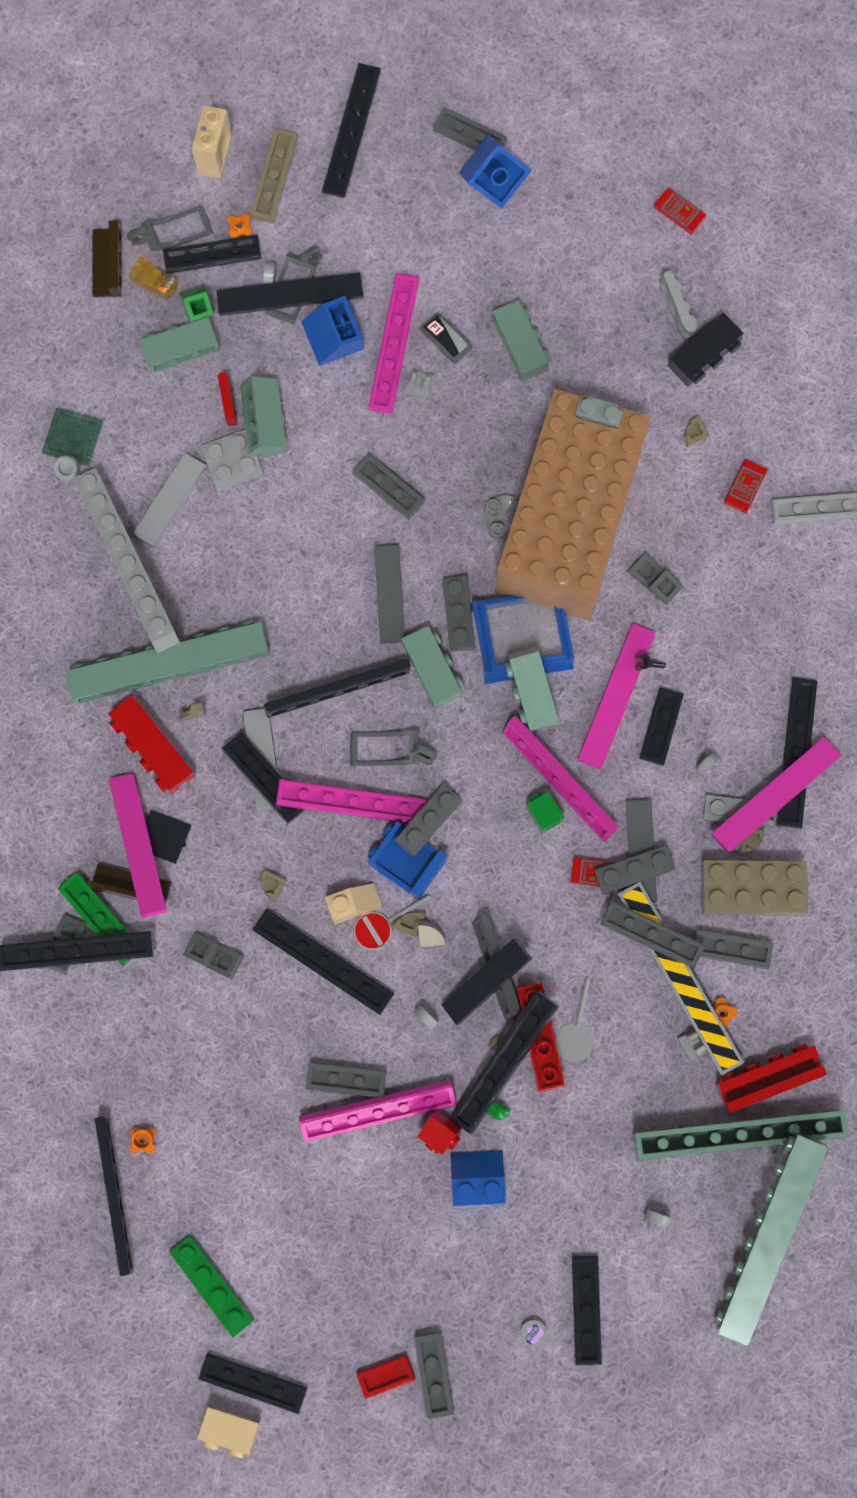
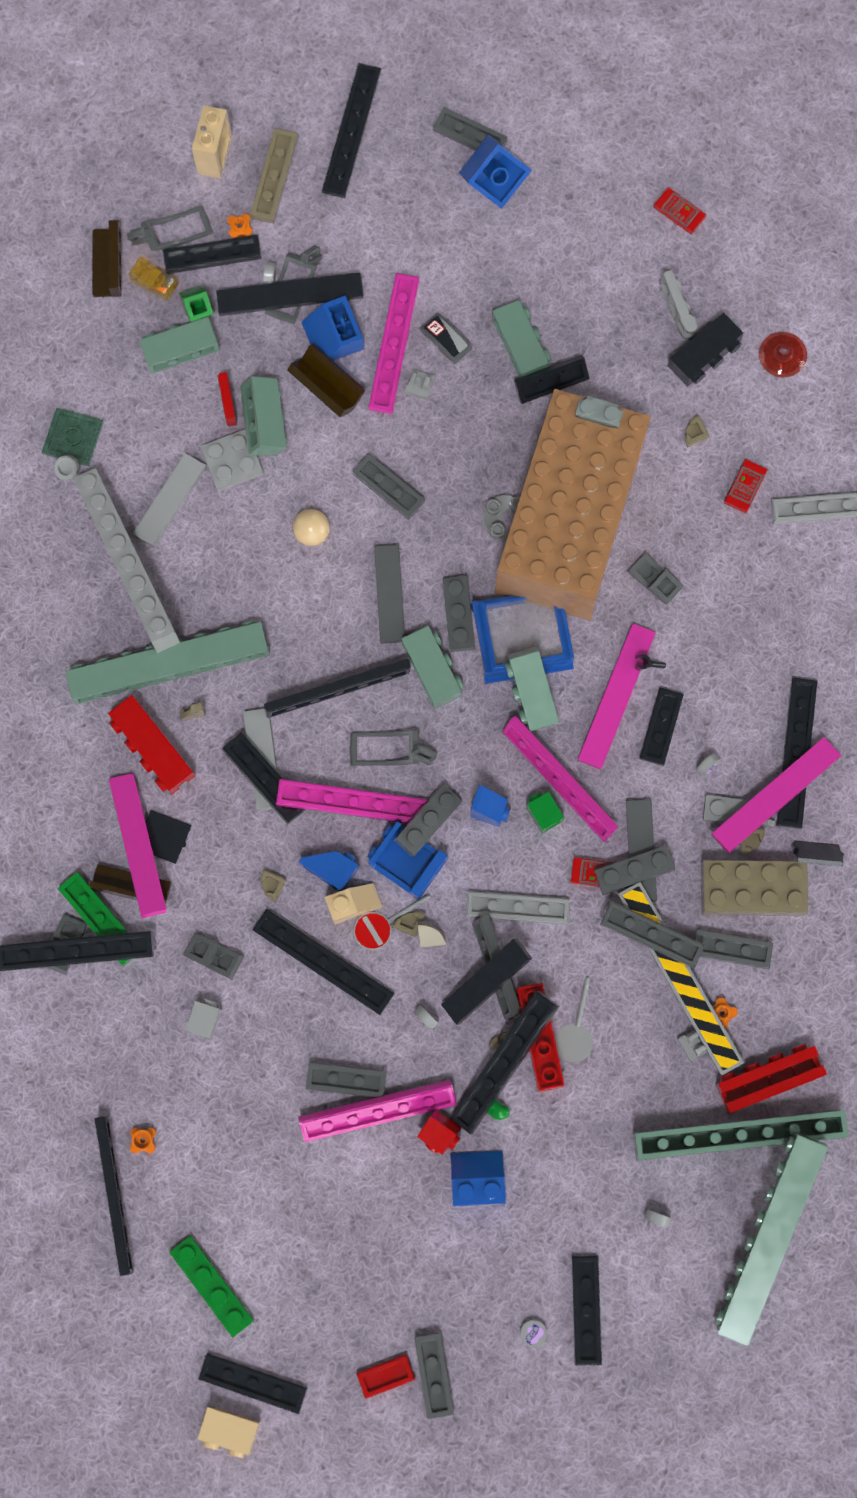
none -> light grey brick [185,999,222,1040]
none -> dark brown panel [287,344,365,418]
none -> tan hair [292,509,330,546]
none -> blue slope [299,851,359,892]
none -> light grey tile [466,891,570,925]
none -> blue slope [470,785,511,827]
none -> black tile [514,355,590,404]
none -> clear red dish [759,332,807,378]
none -> black piece [793,840,844,867]

